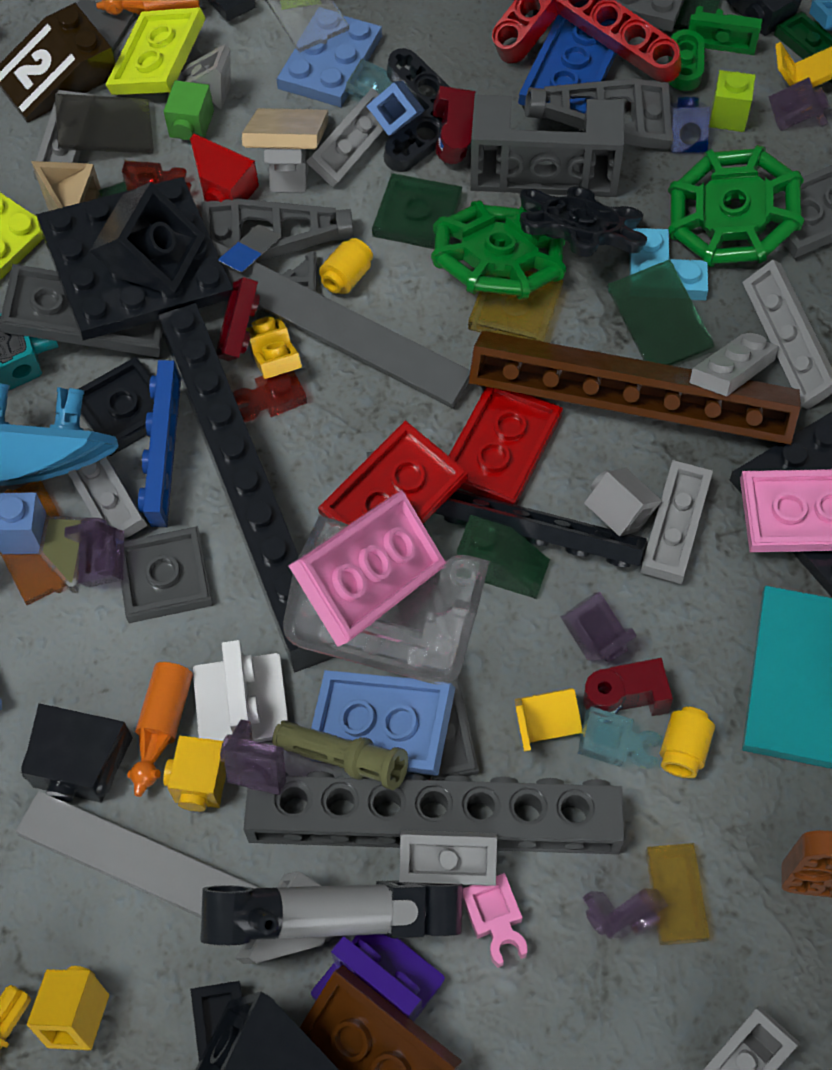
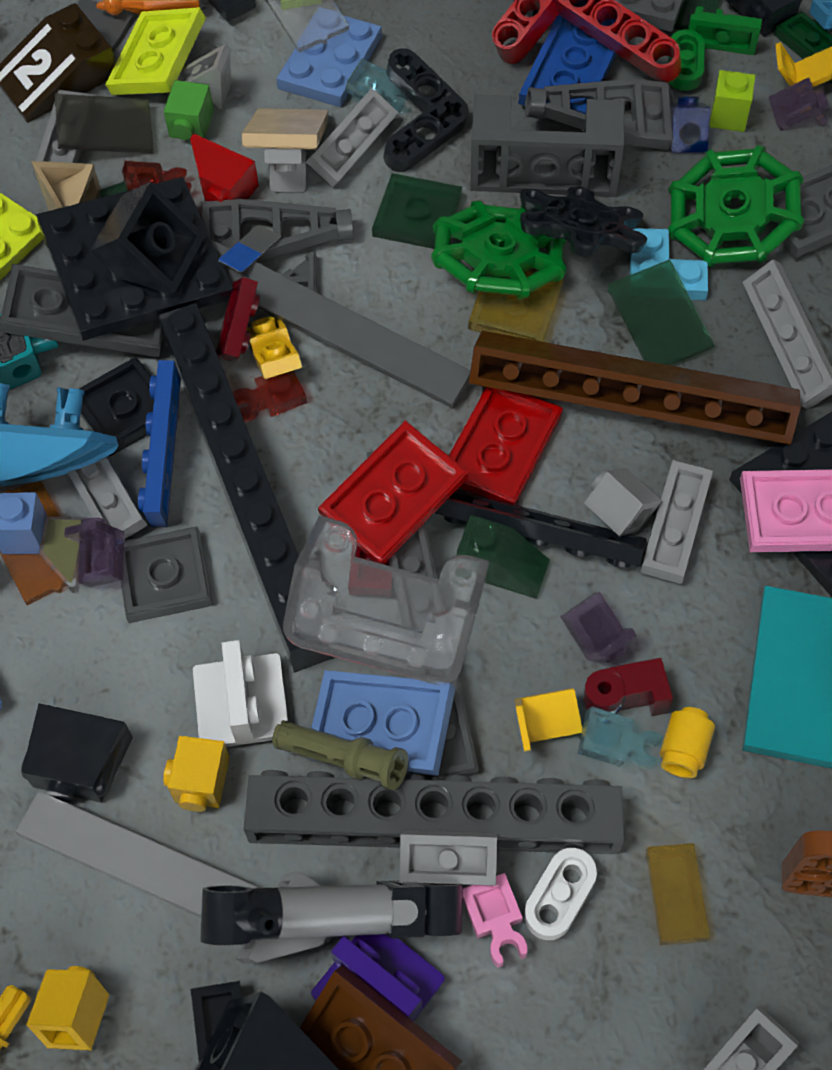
orange wheel [127,662,193,797] -> none
clear purple bracket [220,719,286,795] -> none
bright pink tile [288,490,447,647] -> none
yellow brick [319,238,373,294] -> none
medium blue brick [366,81,425,136] -> none
dark red leg [433,86,476,164] -> none
clear purple bracket [583,888,668,939] -> none
light grey plate [689,333,779,397] -> none
none -> white plate [524,848,597,940]

